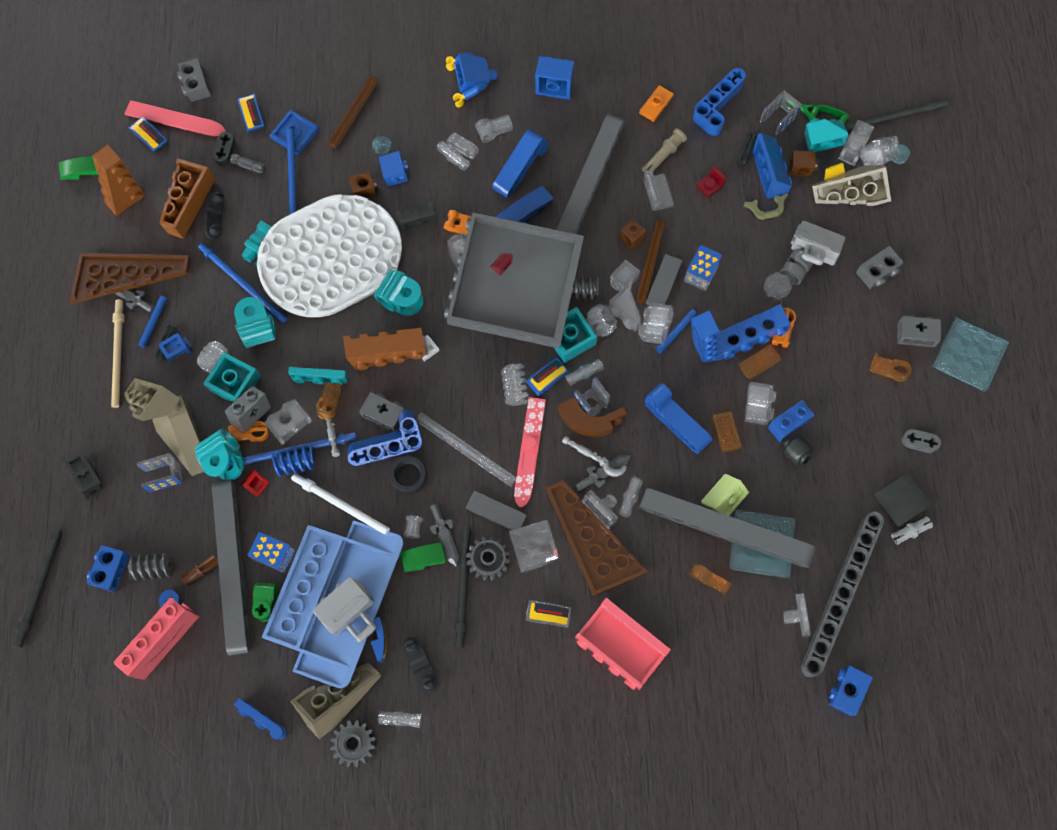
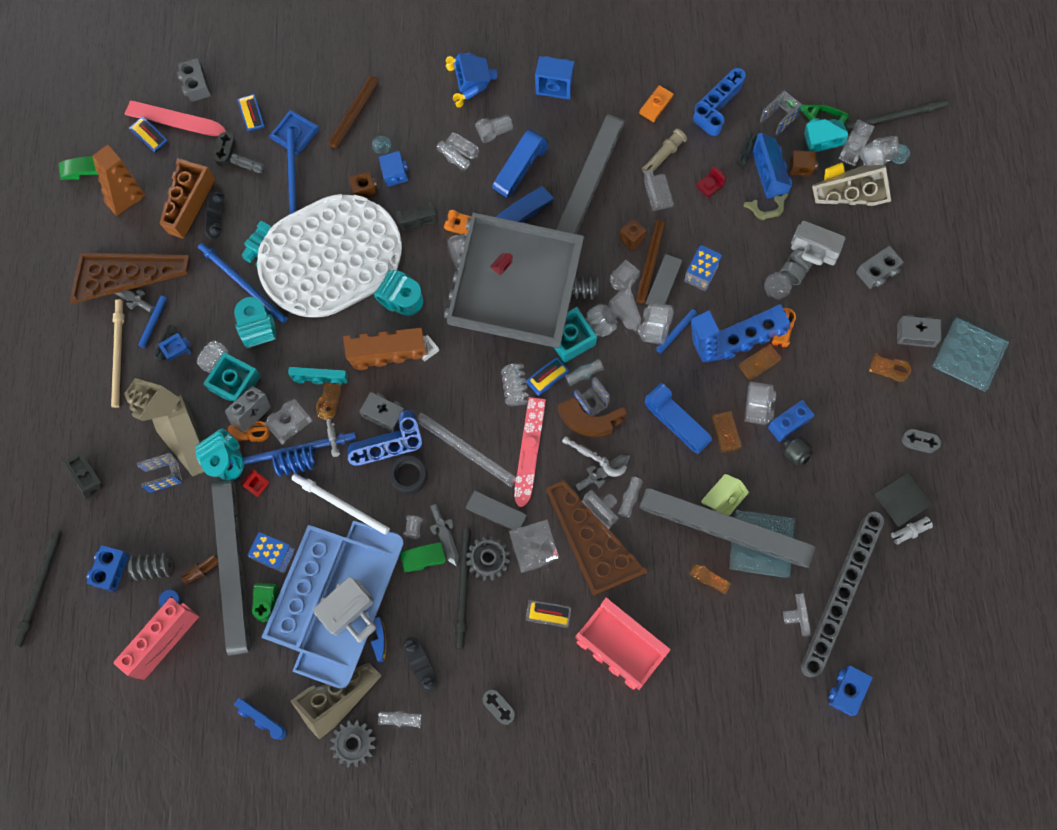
none -> dark grey beam [483,690,515,725]

